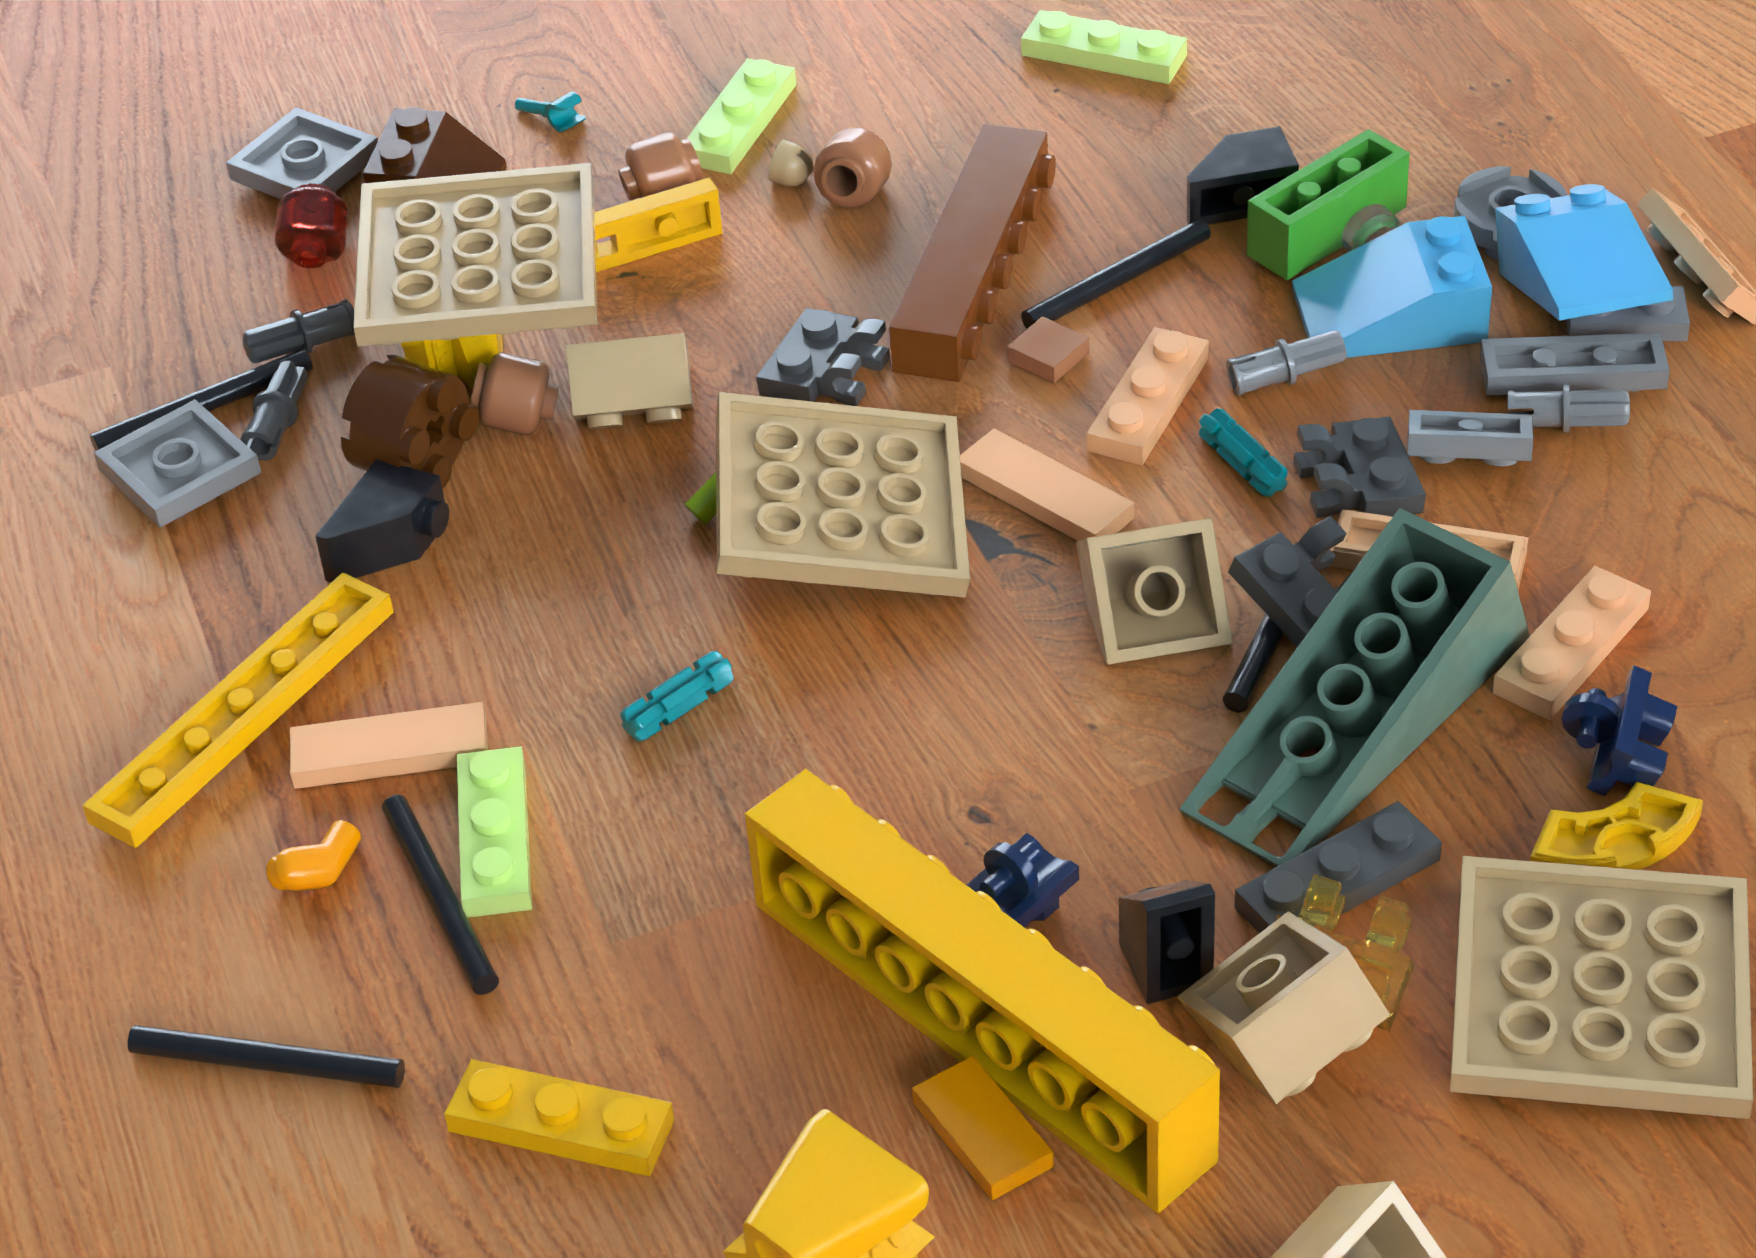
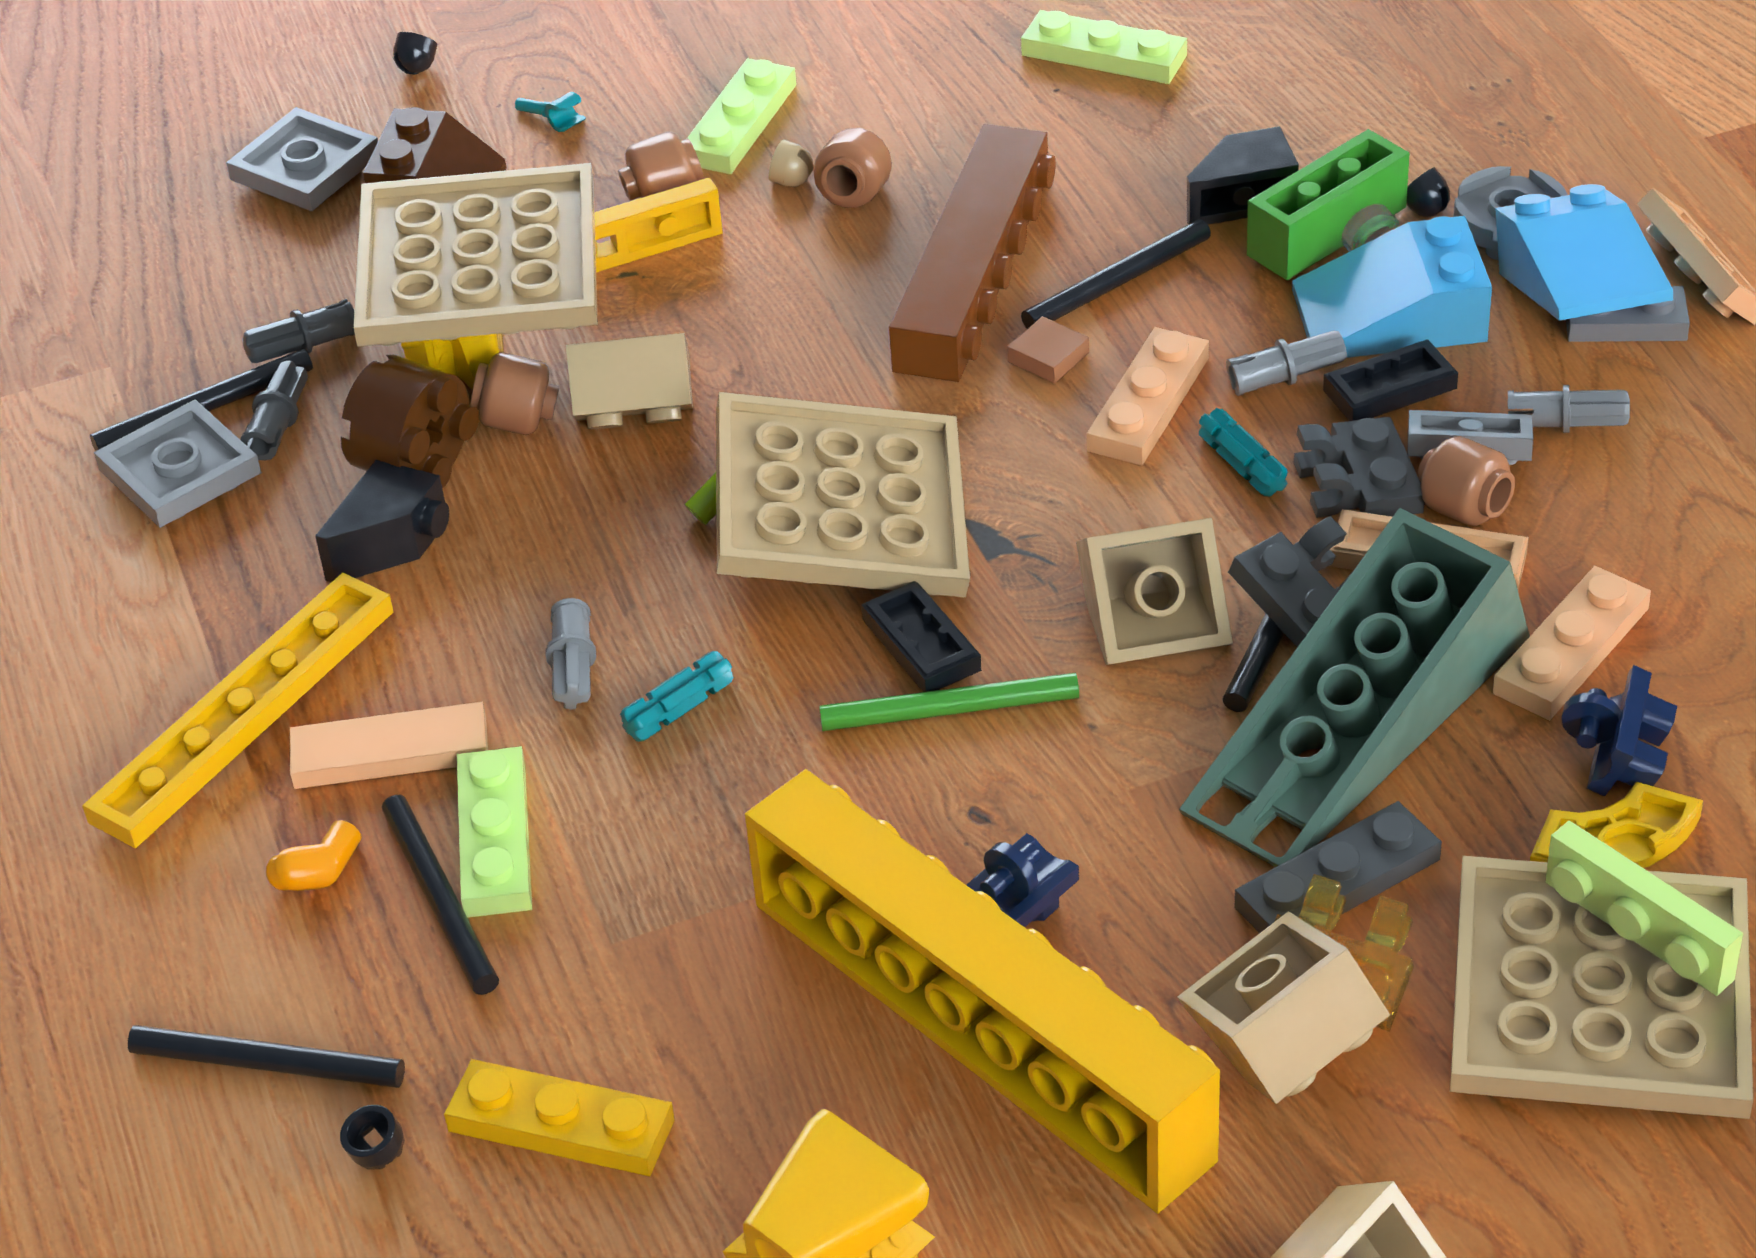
clear red head [275,183,348,269] -> none
dark grey plate [756,308,890,406] -> none
light orange tile [912,1055,1054,1201] -> none
light nougat tile [960,428,1135,541] -> none
black slope [1119,880,1215,1004] -> none
light grey plate [1480,333,1670,395] -> none
none -> black hinge [340,1105,405,1169]
none -> black hinge [393,32,438,74]
none -> light grey axle [546,598,596,710]
none -> bright green bar [819,672,1079,731]
none -> black plate [861,581,982,692]
none -> black plate [1323,339,1458,421]
none -> black hinge [1406,167,1450,217]
none -> nougat head [1418,436,1515,526]
none -> yellowish green plate [1545,820,1743,996]

